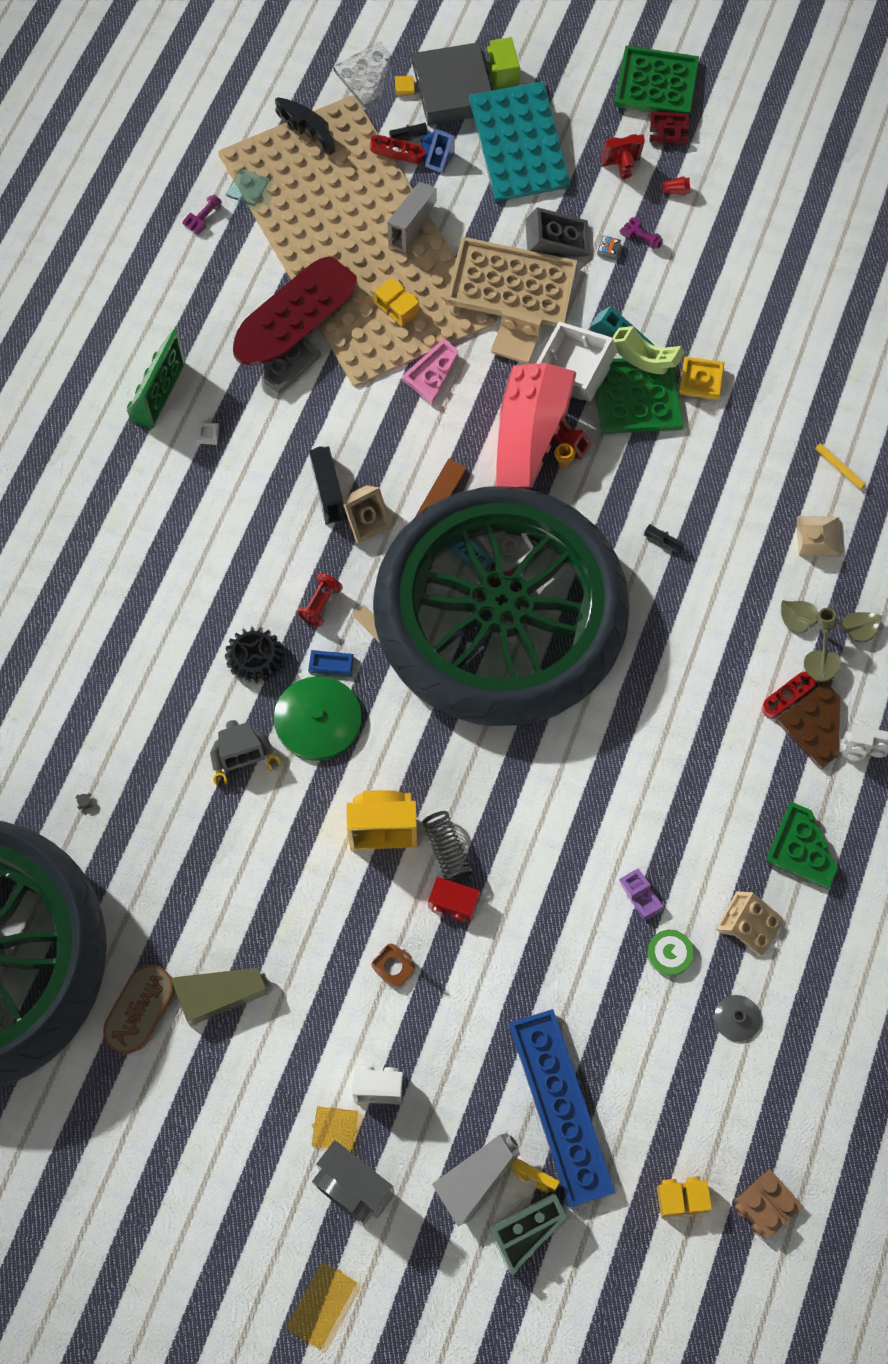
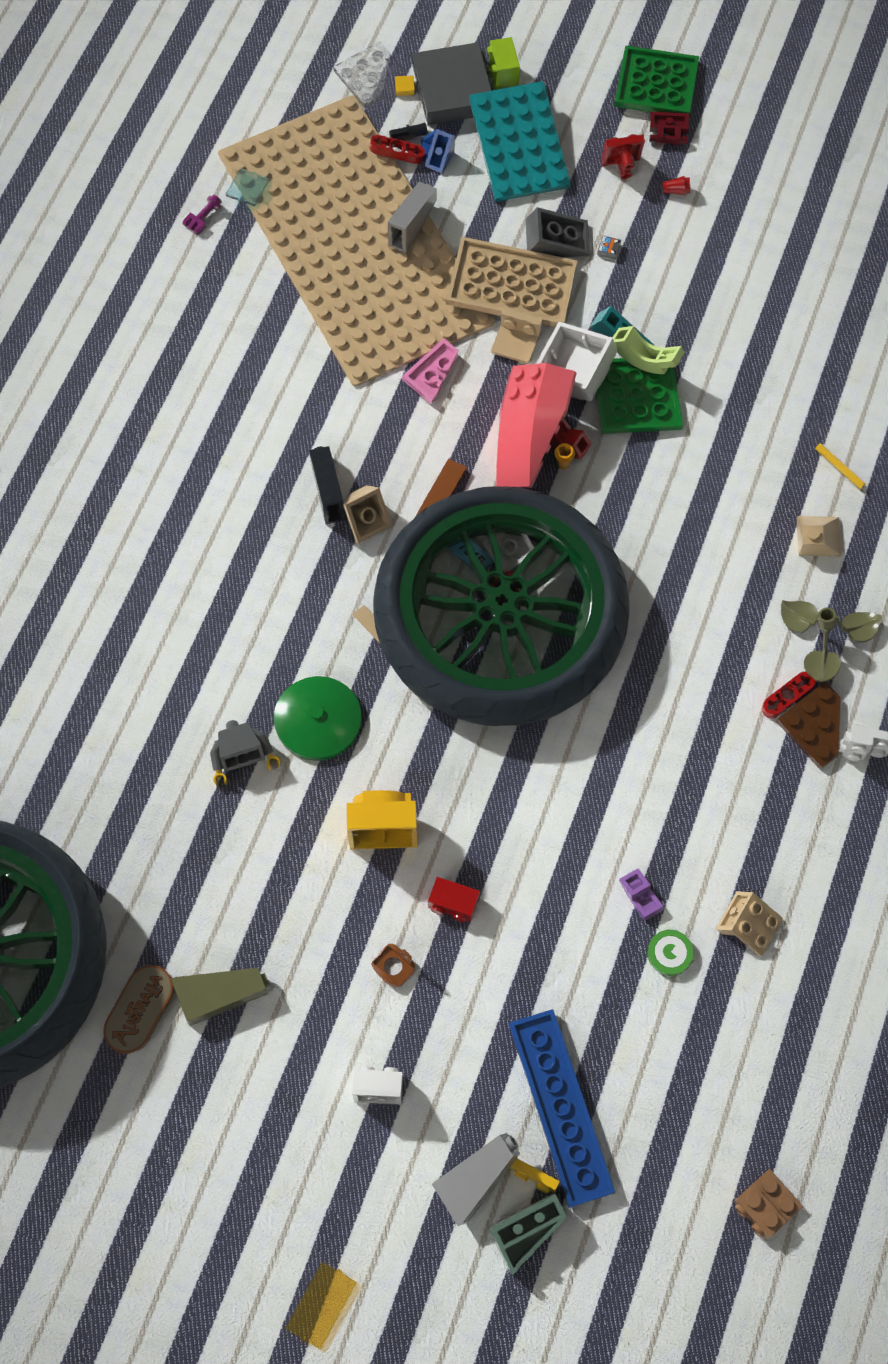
dark grey piece [76,793,93,810] -> none
green slope [127,329,186,429] -> none
white tile [196,422,220,445] -> none
black gear [225,626,284,684] -> none
dark red piece [233,256,357,365] -> none
dark grey plate [264,338,321,394] -> none
black slope [275,97,335,156] -> none
red hose [297,573,343,627] -> none
blue tile [308,650,354,677] -> none
clear yellow piece [311,1106,358,1151] -> none
dark grey container [312,1140,395,1225] -> none
yellow piece [374,277,419,327] -> none
dark grey piece [422,811,473,882] -> none
magenta hinge [619,217,663,249] -> none
black axle [644,524,685,554] -> none
yellow piece [657,1176,712,1217] -> none
yellow plate [679,356,725,400] -> none
dark grey dish [714,995,761,1042] -> none
green plate [765,801,838,890] -> none

